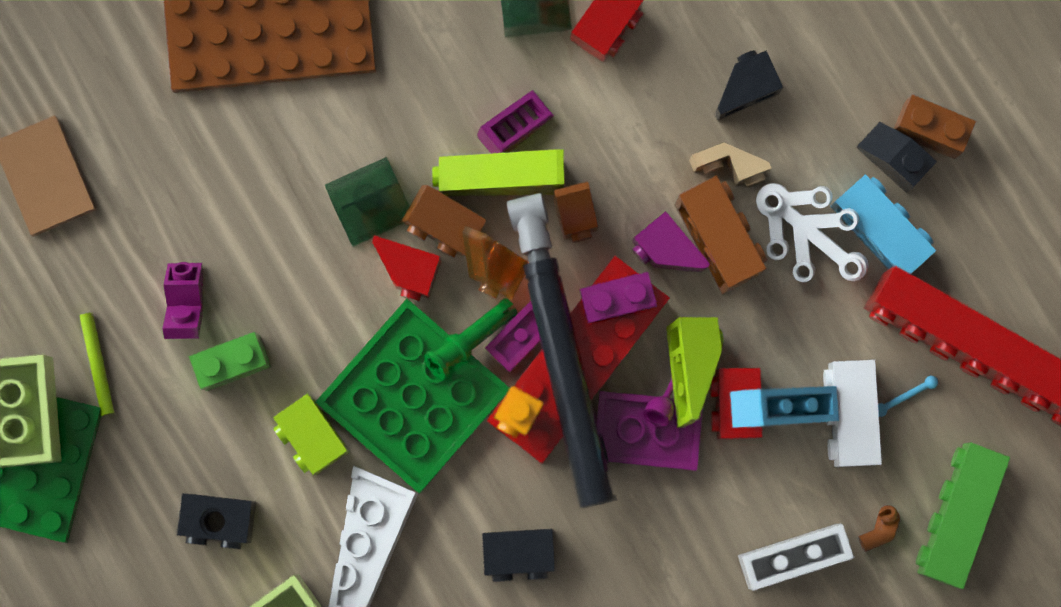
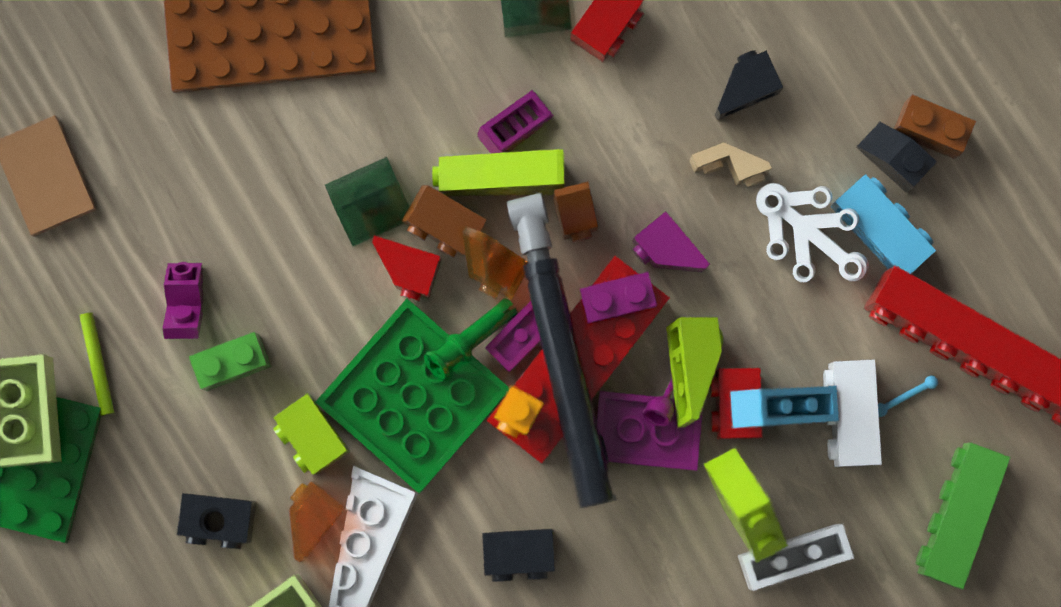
dark orange brick [675,176,767,295] -> none
dark orange arm [858,505,900,552] -> none
none -> clear orange slope [289,481,346,563]
none -> lime brick [704,448,788,562]

